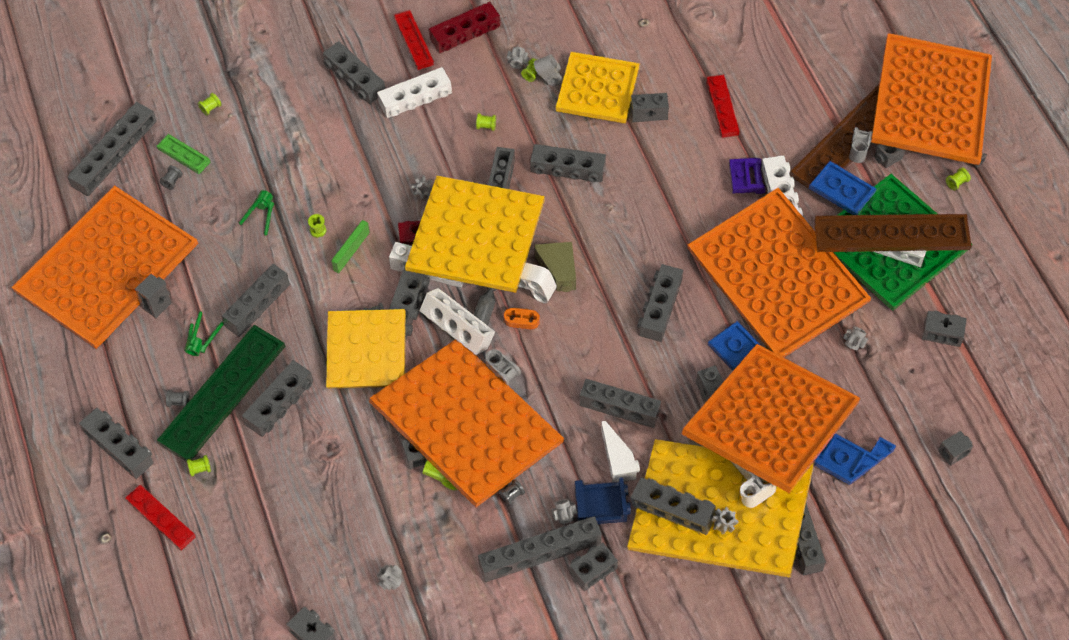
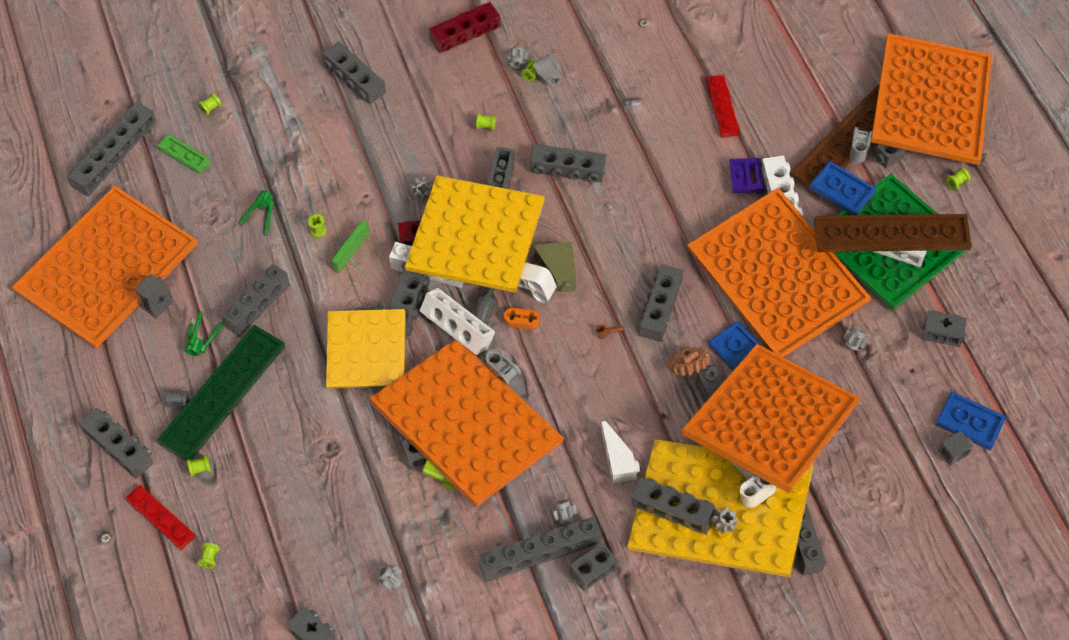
dark grey bush [159,165,183,190] -> none
dark grey brick [242,360,313,437] -> none
white brick [377,67,452,118] -> none
red plate [394,10,434,70] -> none
dark grey bush [498,479,525,506] -> none
yellow plate [556,52,640,124] -> none
dark blue panel [575,477,631,524] -> none
dark grey brick [579,379,661,428] -> none
dark grey brick [631,93,669,122] -> none
blue wing [814,433,896,485] -> none
none -> lime bush [197,542,220,569]
none -> dark orange hand [596,324,623,339]
none -> nougat gear [667,346,711,376]
none -> blue tile [935,391,1007,451]

